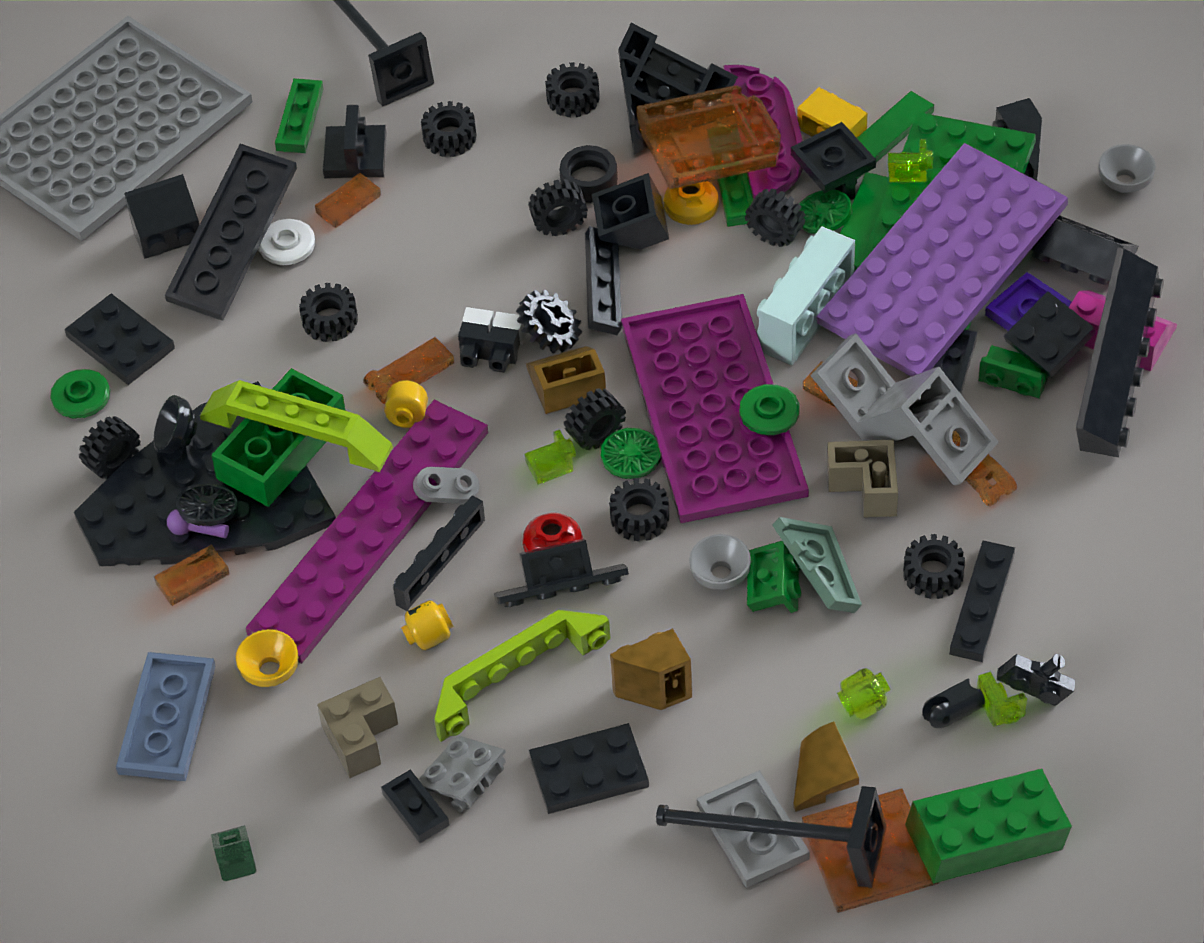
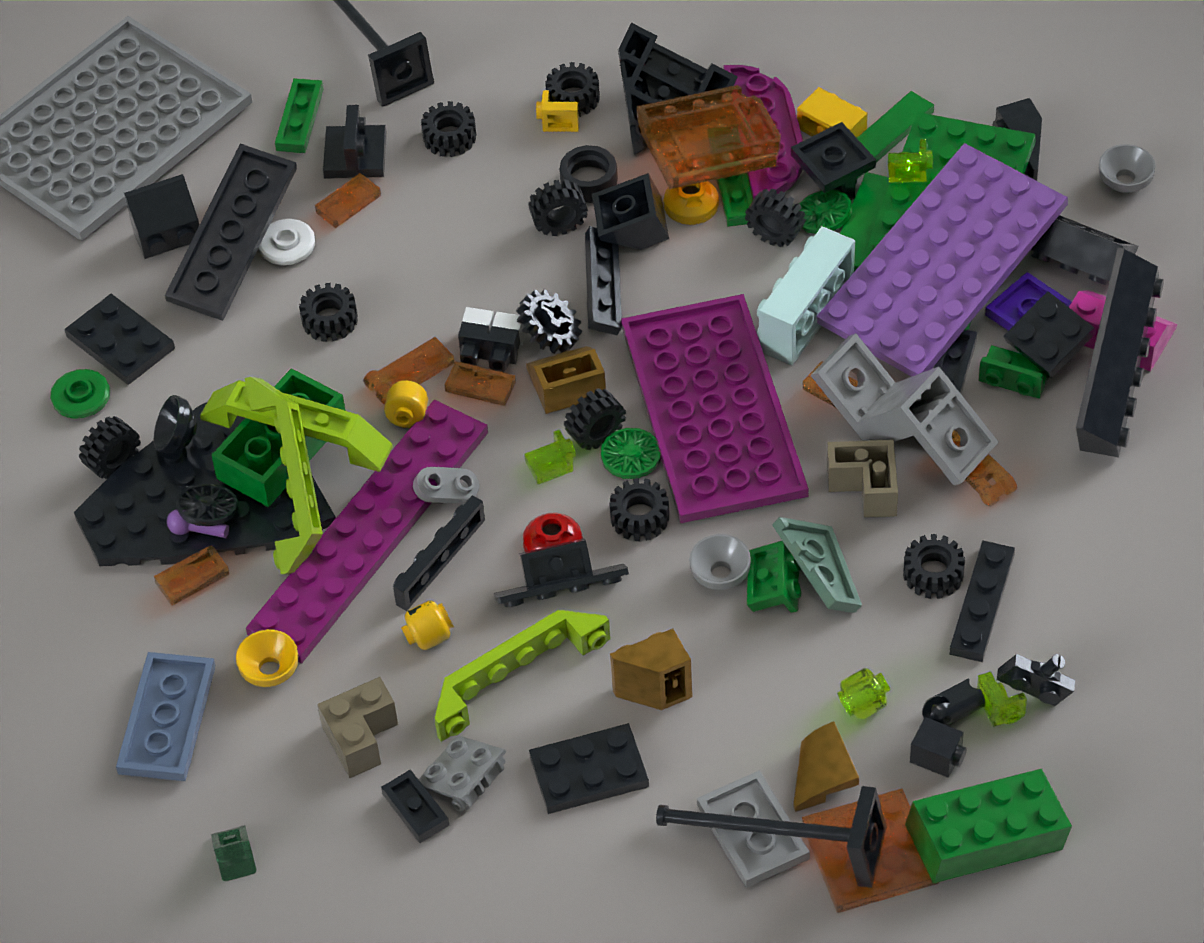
green wheel [739,384,800,435] -> none
none -> lime slope [243,377,323,575]
none -> clear orange plate [444,361,516,406]
none -> yellow bracket [536,90,579,132]
none -> black brick [910,717,967,778]

